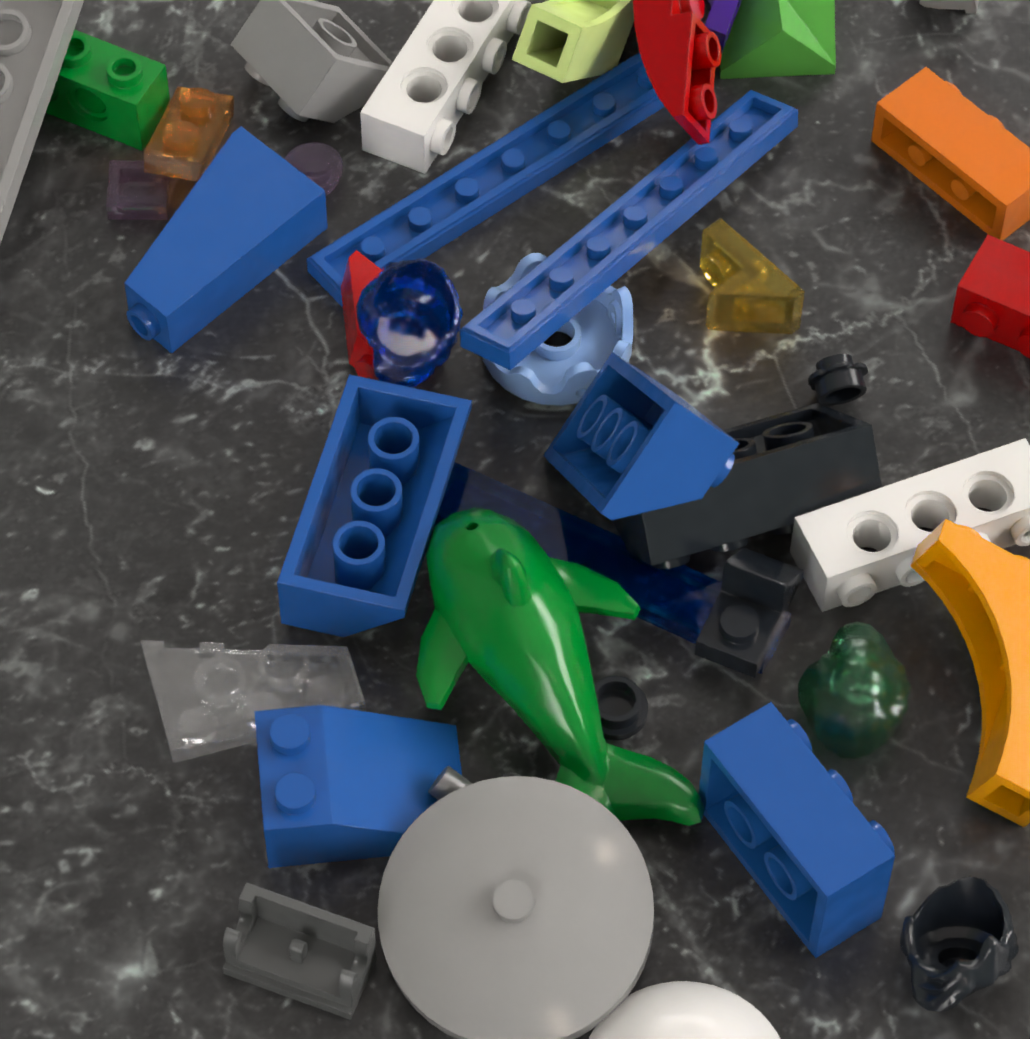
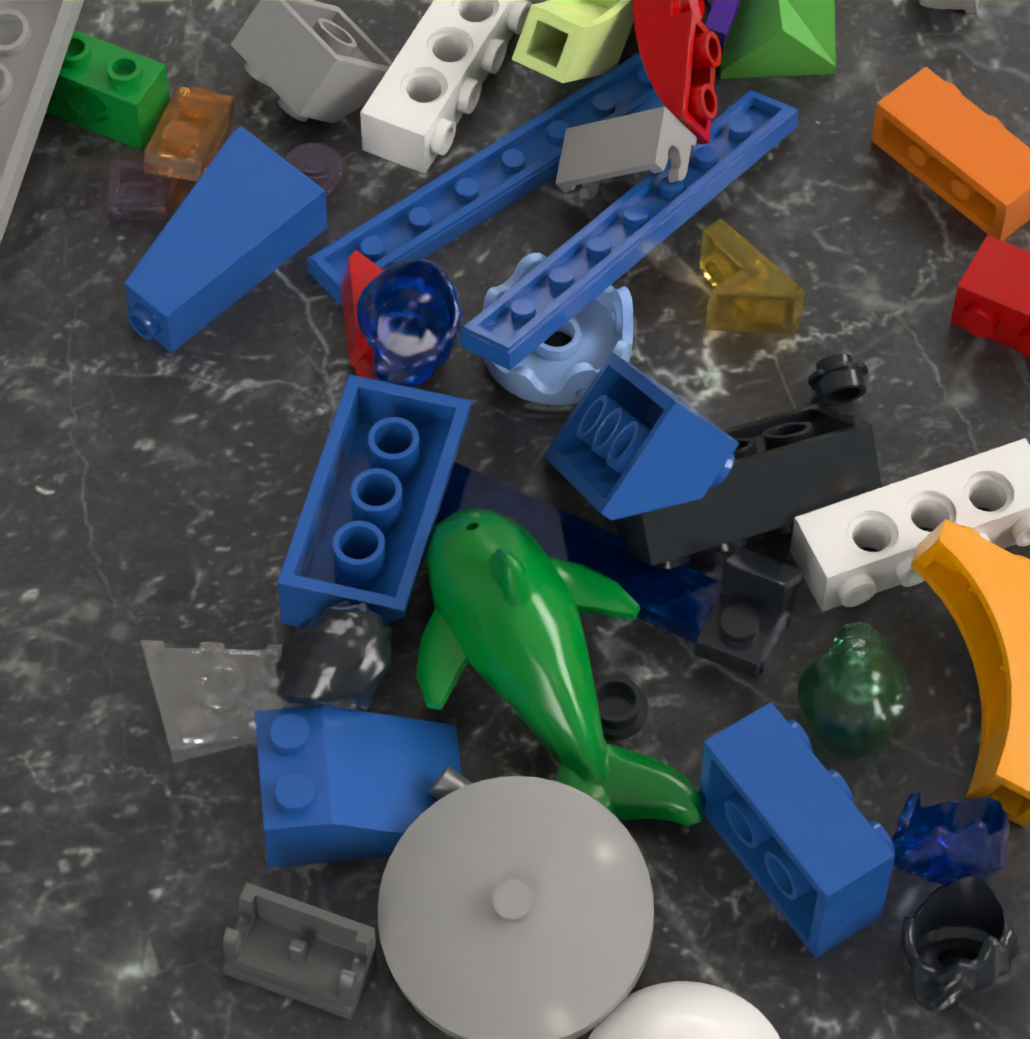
none -> black hair [276,600,393,710]
none -> light grey hinge [555,106,697,201]
none -> clear blue hair [891,791,1010,885]

